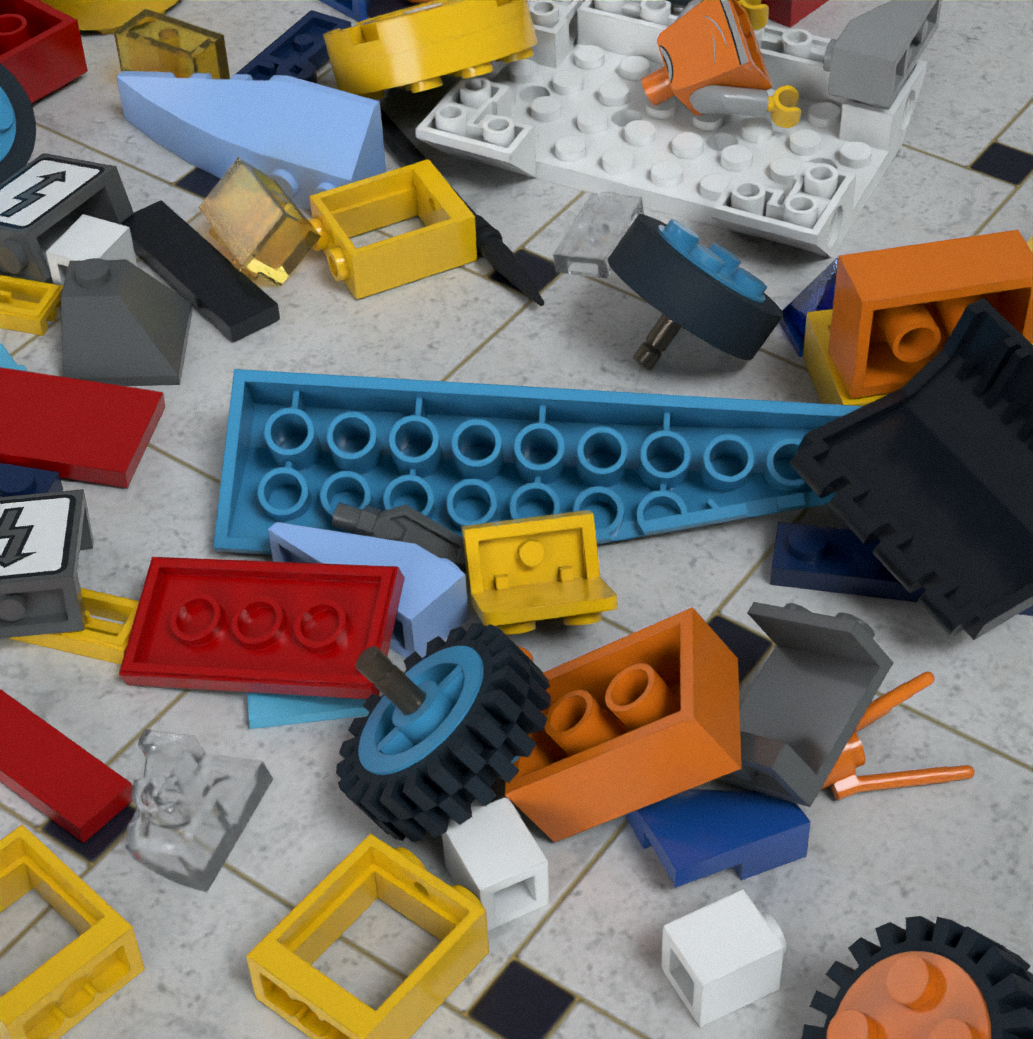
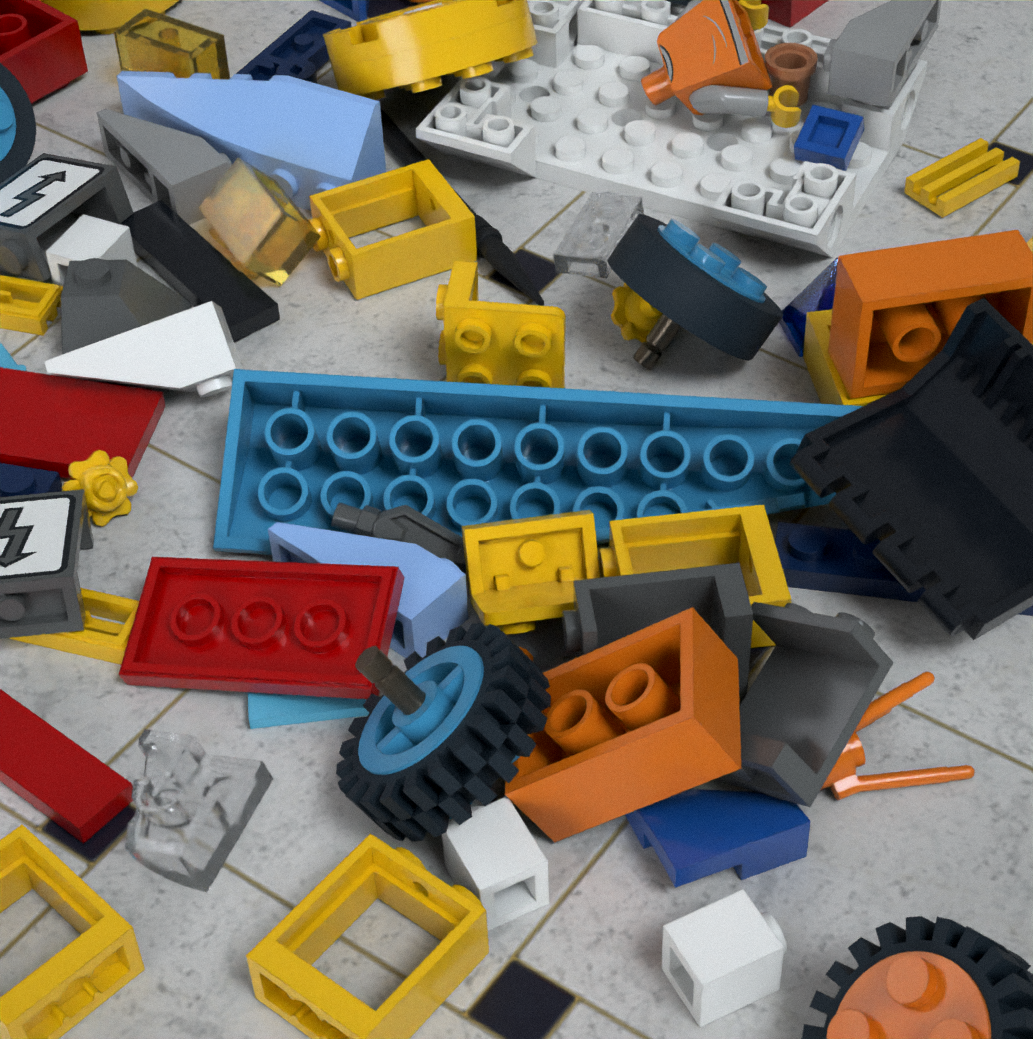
none -> white slope [44,301,243,398]
none -> yellow plant [62,450,138,527]
none -> light grey slope [96,109,236,225]
none -> yellow bracket [436,261,566,388]
none -> dark grey panel [562,563,753,704]
none -> yellow window [599,504,791,648]
none -> yellow plant [611,283,662,342]
none -> nougat piece [764,43,818,107]
none -> blue plate [794,105,864,171]
none -> yellow tile [904,138,1020,218]

